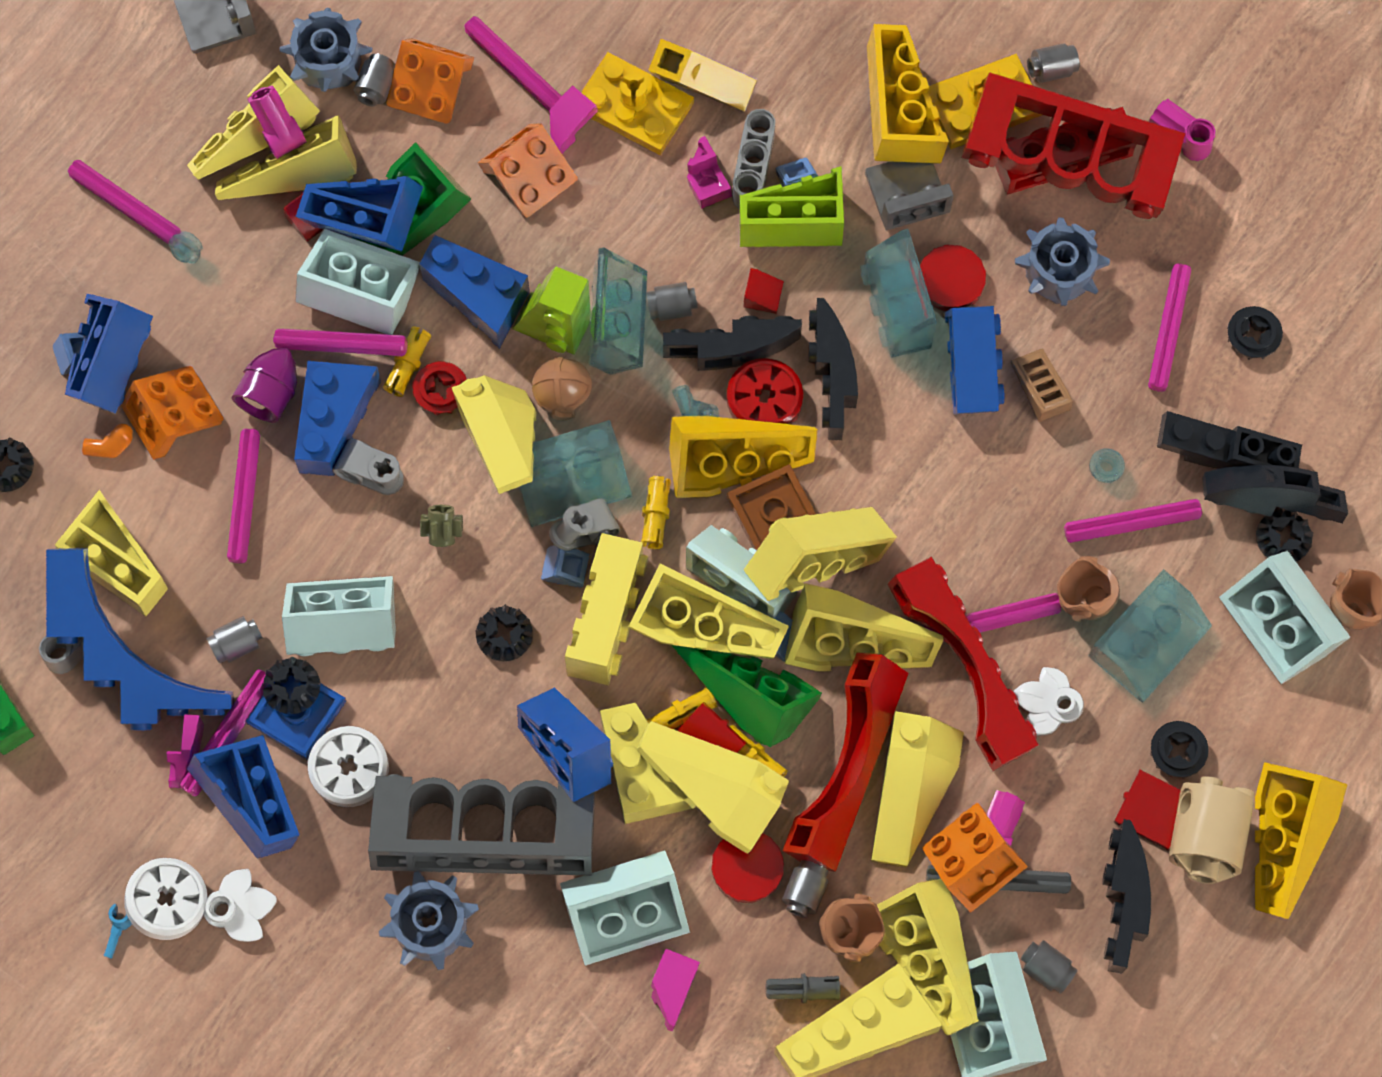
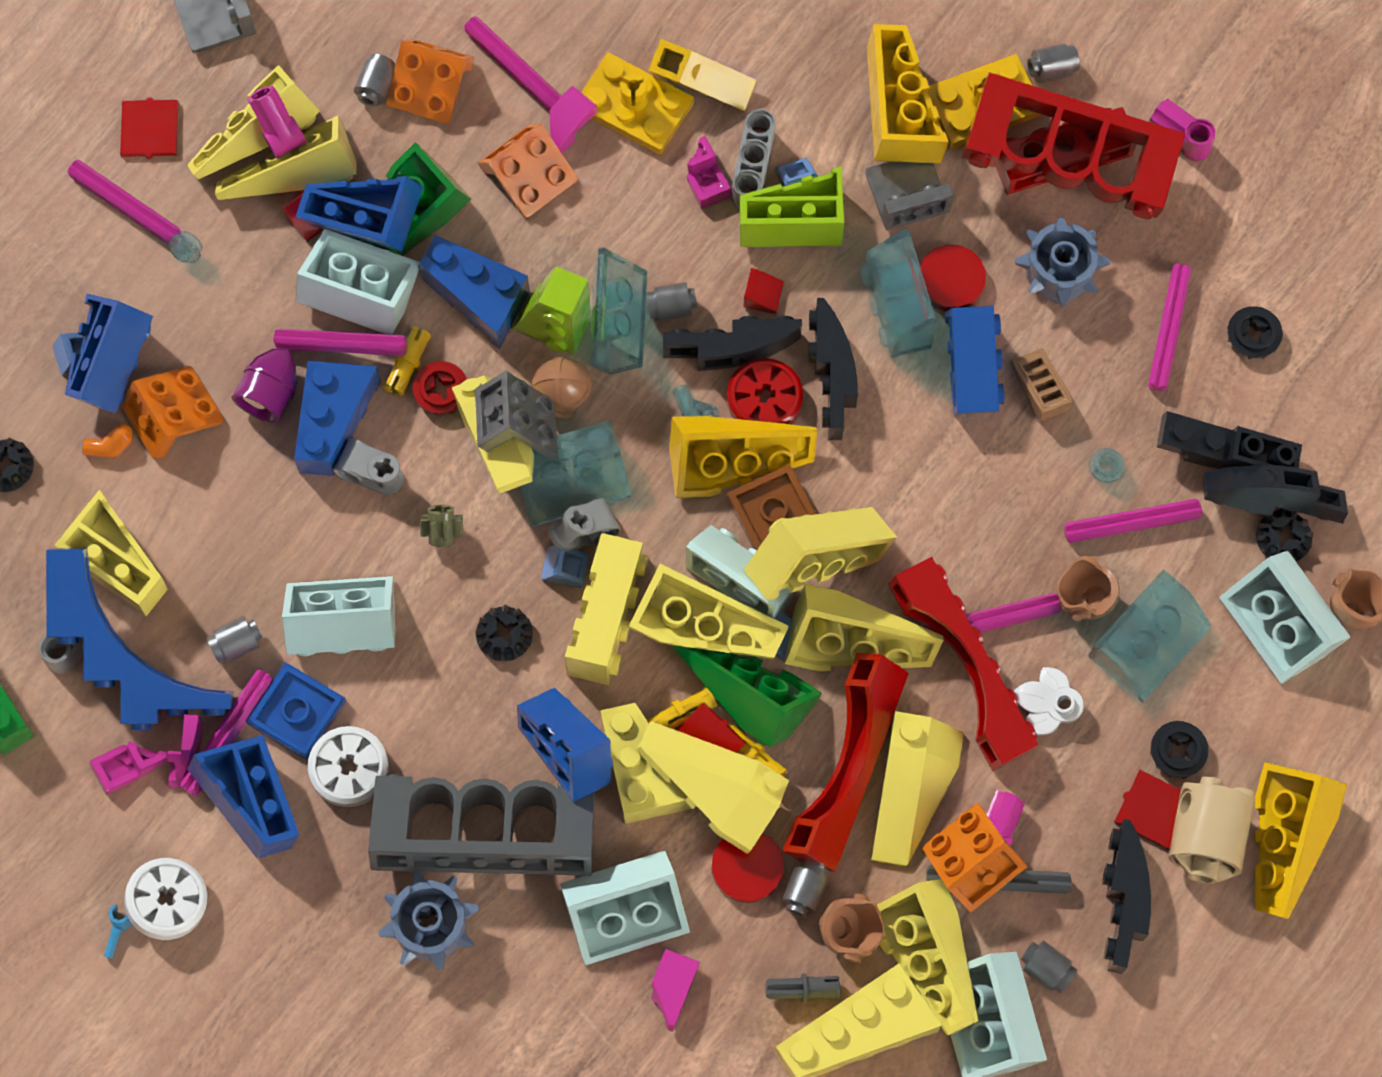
white plate [204,869,277,942] -> none
dark pink axle [227,429,260,564] -> none
black gear [262,656,320,714] -> none
sand blue brick [280,8,372,92] -> none
yellow pin [641,476,671,549] -> none
none -> dark pink slope [90,741,167,795]
none -> red piece [120,97,179,159]
none -> flat silver bracket [475,371,558,459]

